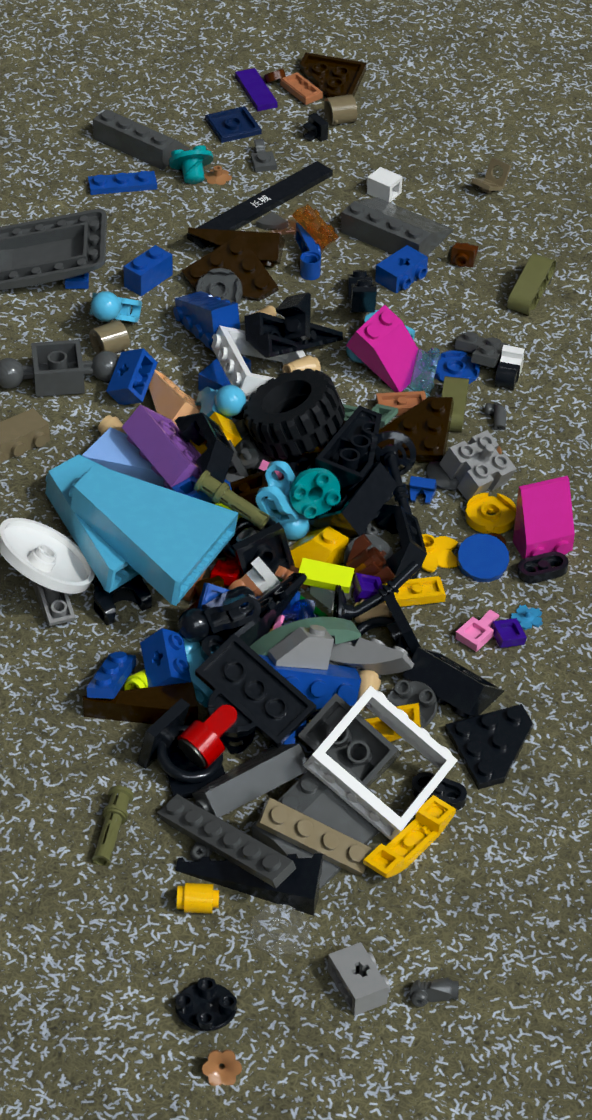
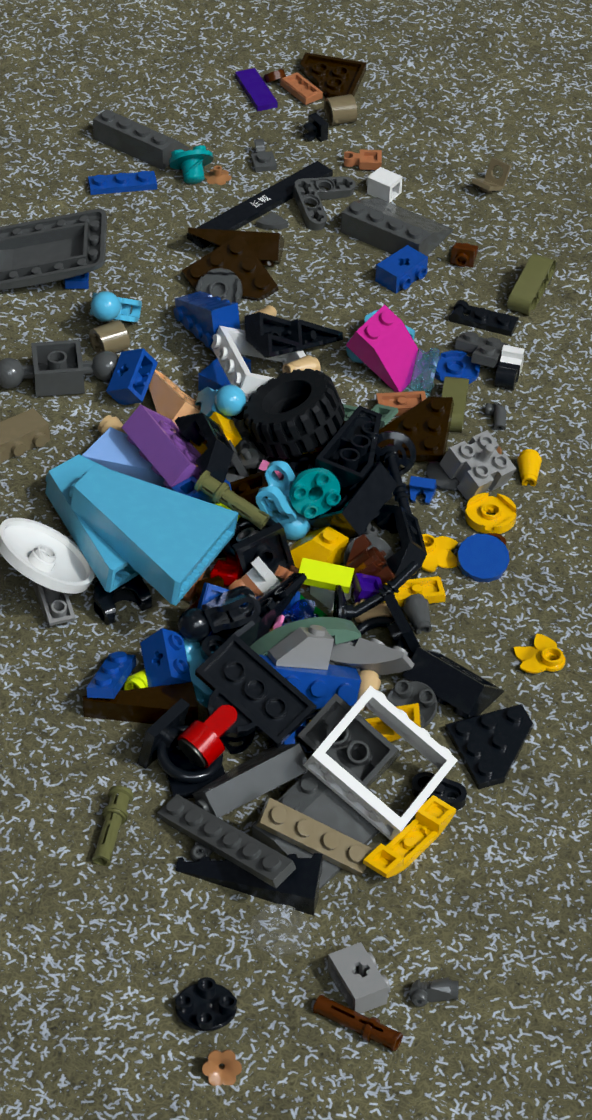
blue brick [123,245,173,296] -> none
yellow brick [177,883,219,914] -> none
dark blue tile [205,106,262,143] -> none
black slope [276,292,311,342] -> none
clear orange plate [292,204,339,249] -> none
blue plate [295,222,321,280] -> none
black slope [347,270,377,312] -> none
bright pink plate [455,610,499,652] -> none
dark purple plate [490,618,527,648] -> none
dark azure plant [511,605,543,630] -> none
dark pink slope [513,476,575,559] -> none
black plate [517,552,569,583] -> none
none -> dark grey beam [292,176,356,231]
none -> reddish brown pin [313,995,403,1051]
none -> nougat plate [344,149,382,170]
none -> dark grey cone [403,594,432,634]
none -> black plate [449,300,519,337]
none -> yellow plate [513,634,565,674]
none -> yellow cone [517,449,542,486]

